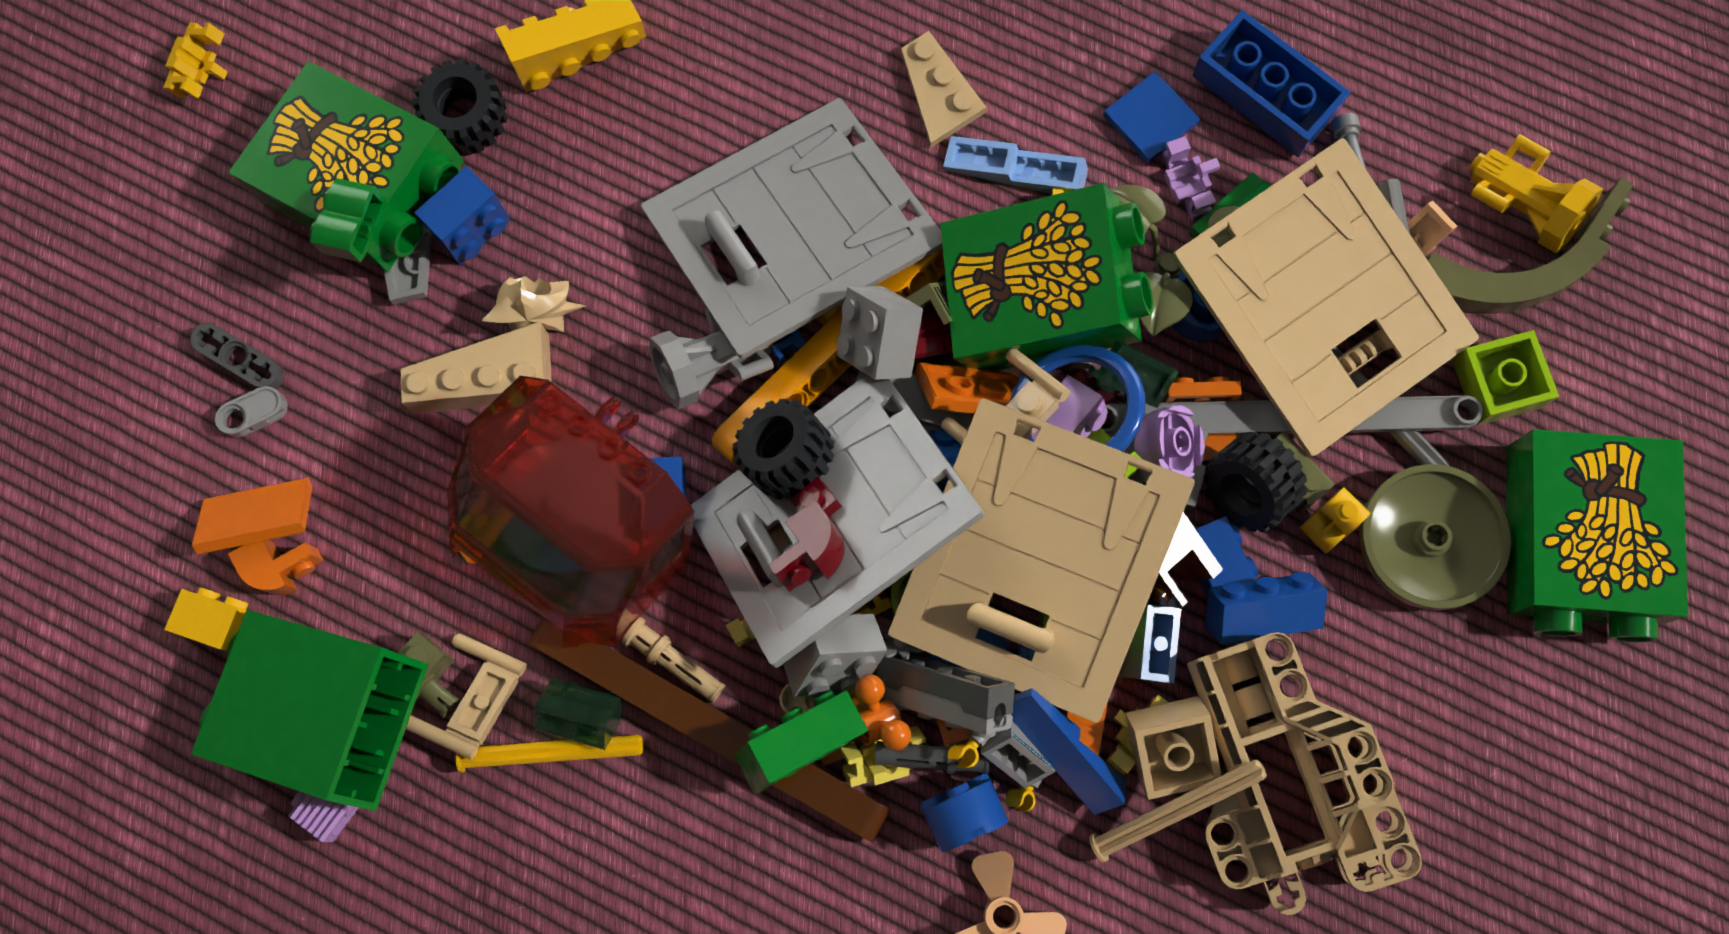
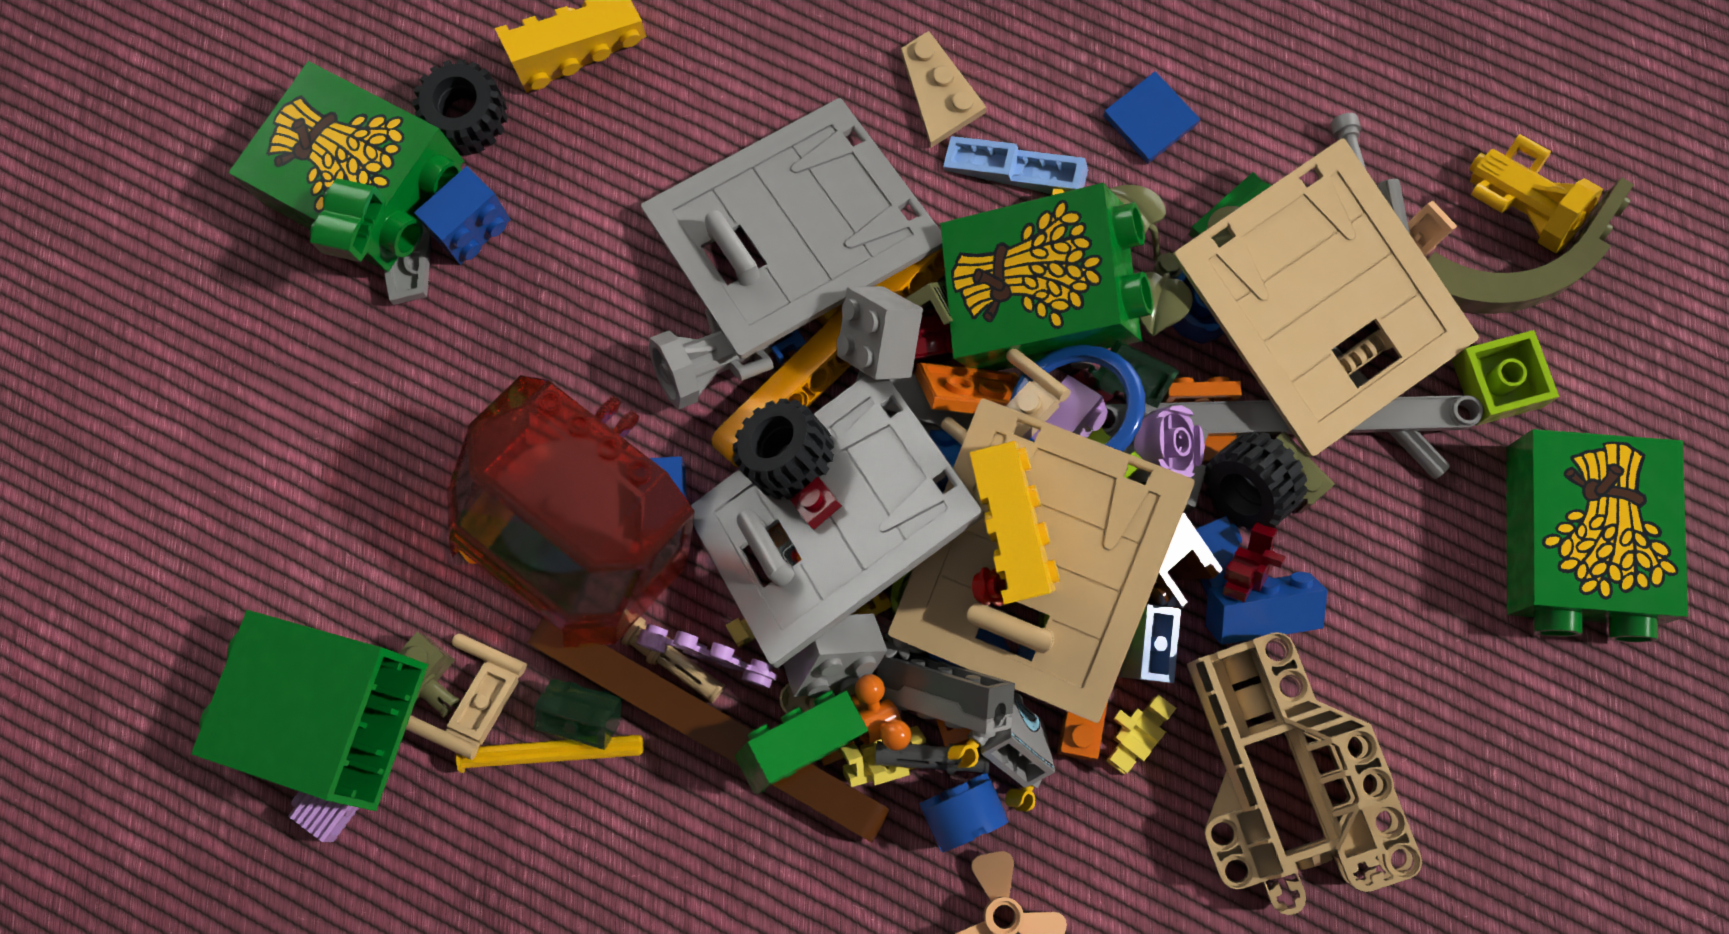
yellow piece [163,22,228,99] -> none
yellow brick [164,587,249,651] -> none
dark grey beam [190,323,284,389] -> none
orange tile [192,478,313,554] -> none
light grey piece [215,386,288,438] -> none
orange brick [228,540,324,595] -> none
tan wedge [401,321,553,414] -> none
tan hair [482,276,586,332] -> none
brick [768,500,845,592] -> none
blue slope [1011,688,1126,815] -> none
tan axle [1089,760,1267,863] -> none
tan brick [1125,696,1221,800] -> none
lavender piece [1162,136,1220,221] -> none
blue brick [1192,10,1351,158] -> none
yellow beam [1300,487,1371,554] -> none
olive dish [1359,464,1511,610] -> none
none -> lavender plant [636,624,778,688]
none -> yellow wedge [969,441,1060,605]
none -> red plate [972,567,1006,606]
none -> dark red piece [1223,522,1286,602]

